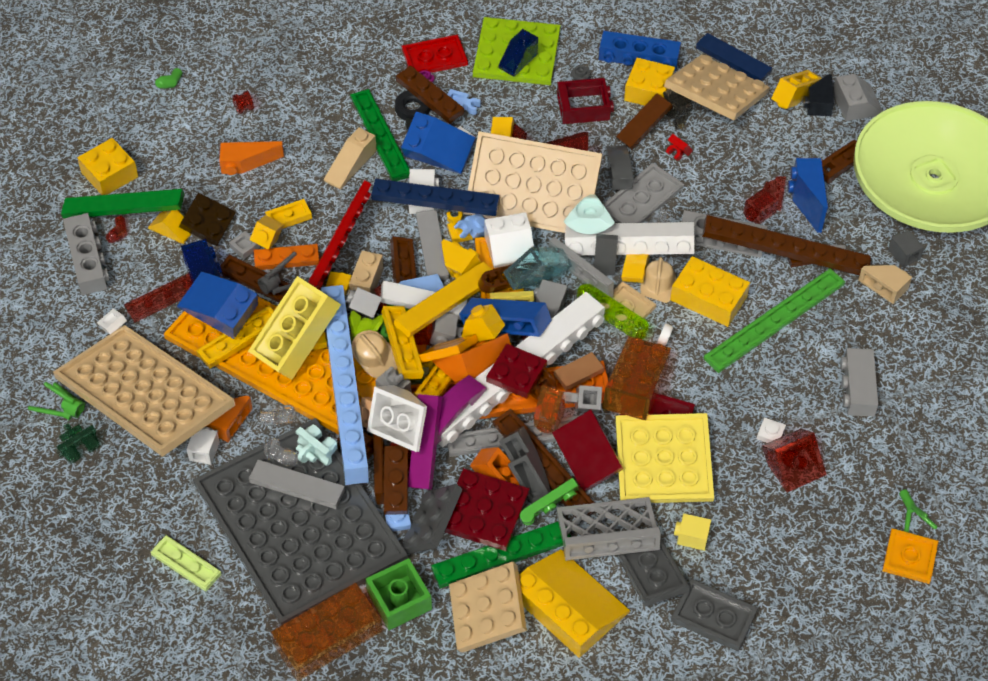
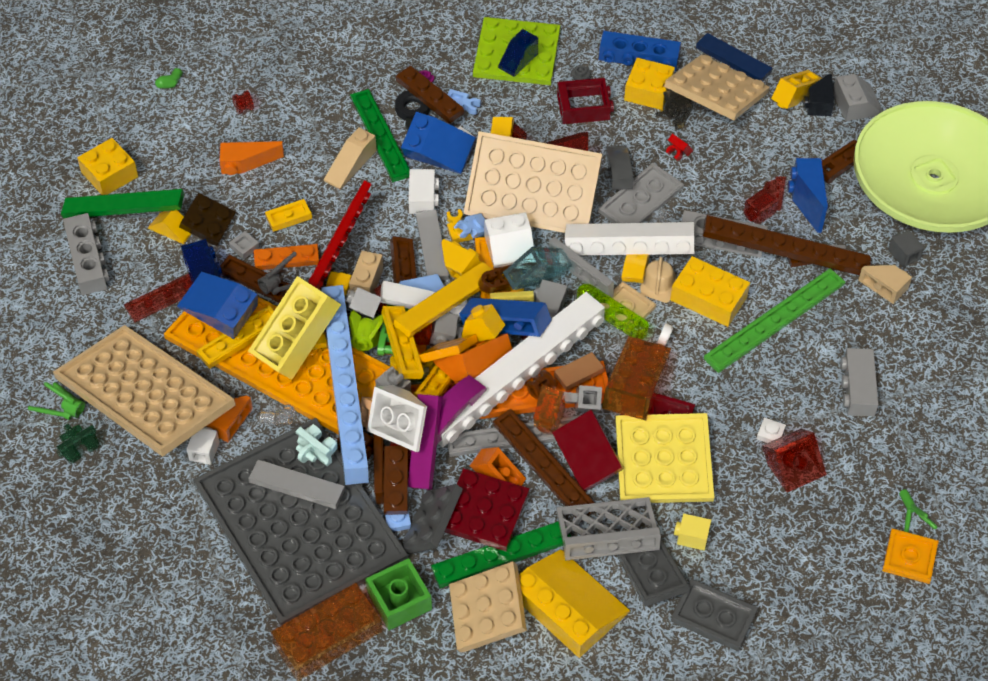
white plate [97,309,127,334] -> none
clear red arm [106,216,127,243] -> none
yellowish green tile [151,535,222,592] -> none
yellow brick [250,215,284,249] -> none
clear arm [264,438,299,466] -> none
tan piece [351,330,397,378] -> none
dark blue plate [371,179,500,216] -> none
red tile [401,34,468,73] -> none
dark red plate [486,343,547,399] -> none
dark grey slope [499,426,551,504] -> none
bright green plate [520,478,578,526] -> none
light aqua hat [564,194,615,234] -> none
dark grey tile [594,234,618,275] -> none
reddish brown tile [616,93,673,150] -> none

